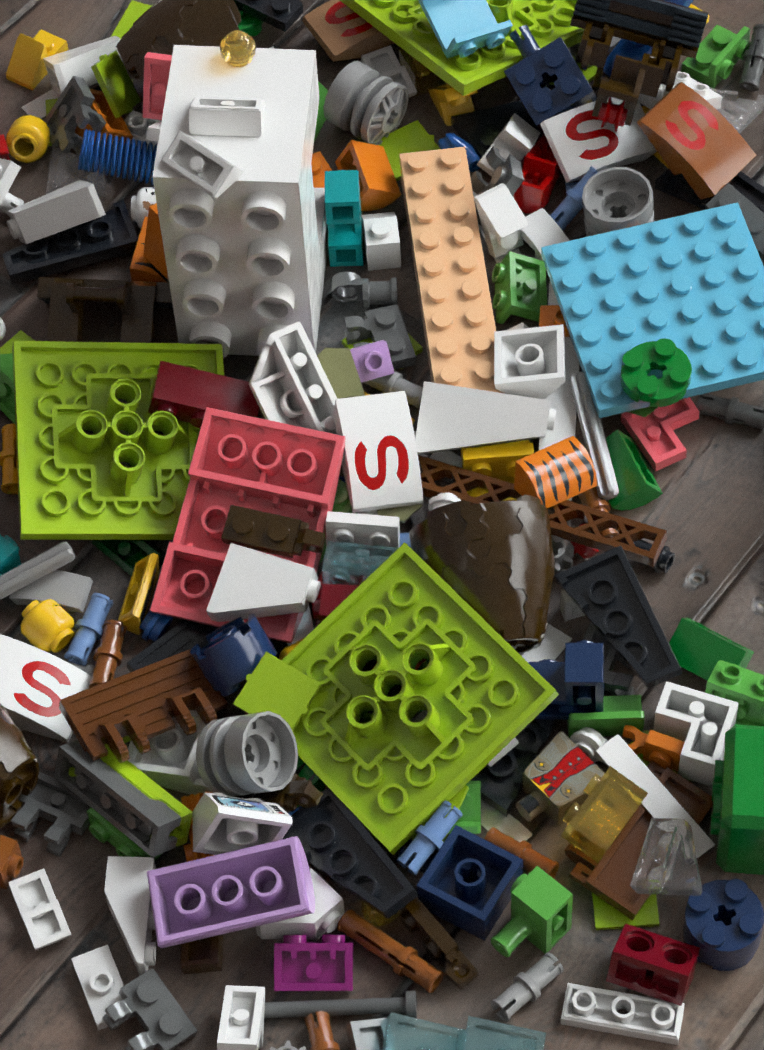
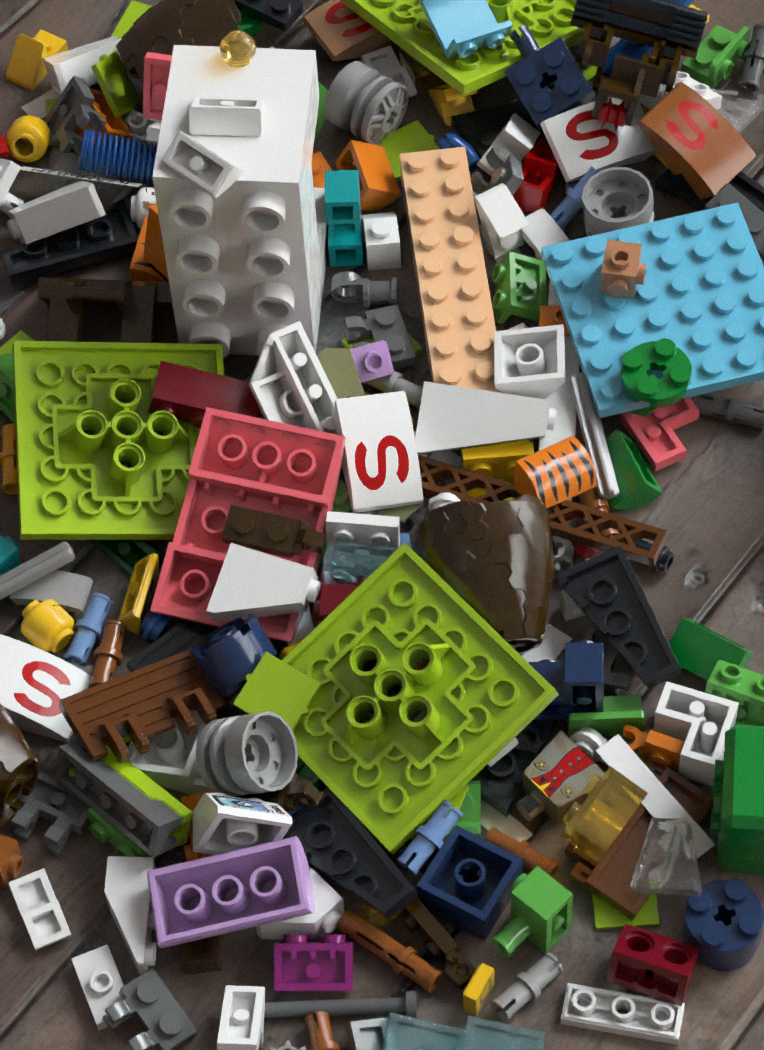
none -> sticker [20,166,145,188]
none -> yellow tile [463,963,495,1017]
none -> nougat brick [600,239,646,298]

